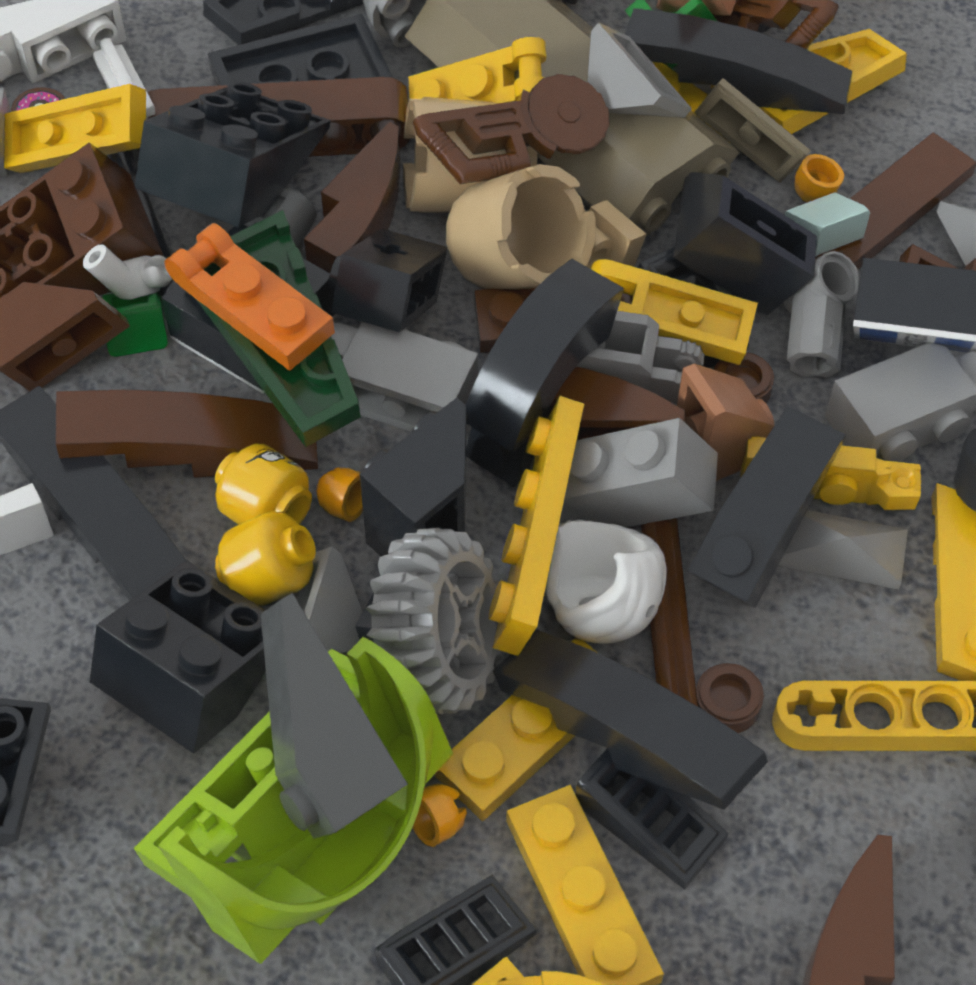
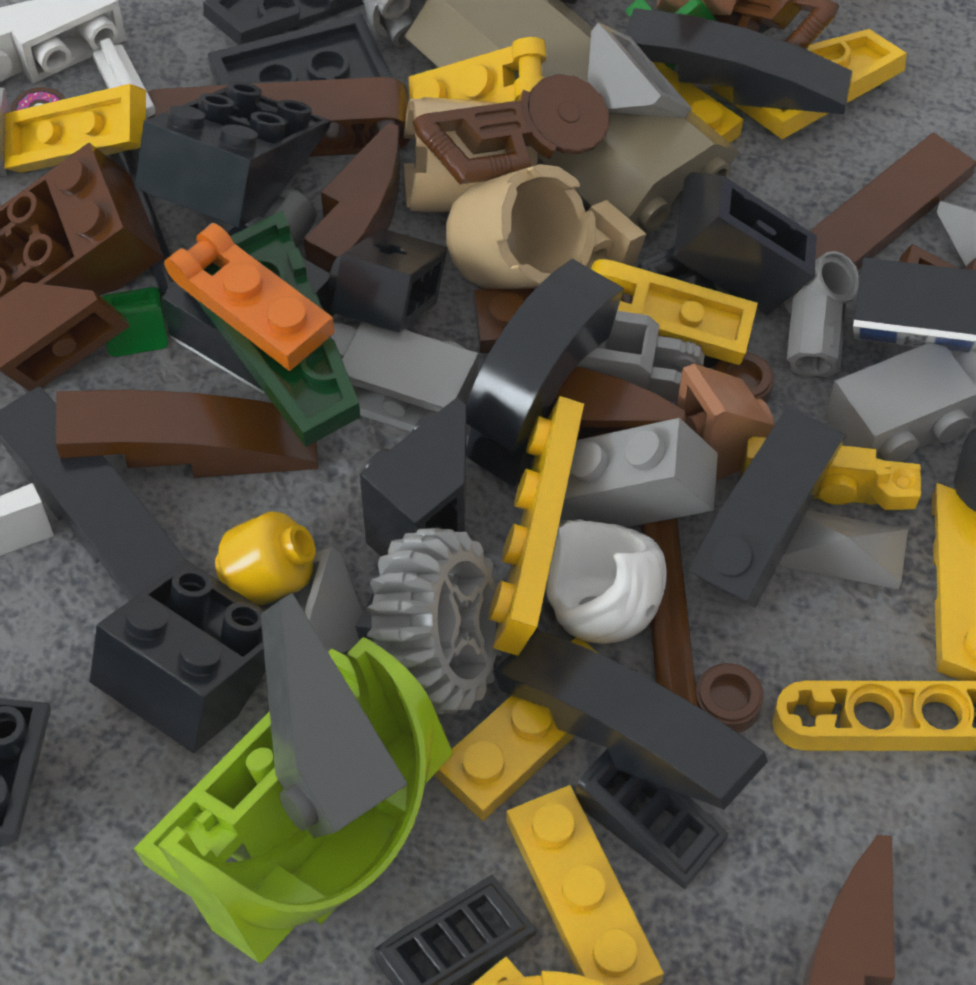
white arm [83,245,172,300] -> none
yellow head [215,444,312,525] -> none
light orange hinge [316,467,363,522] -> none
light orange hinge [412,784,467,847] -> none
dark tan slope [694,78,811,183] -> none
light aqua slope [785,192,870,256] -> none
light orange hinge [794,154,844,203] -> none

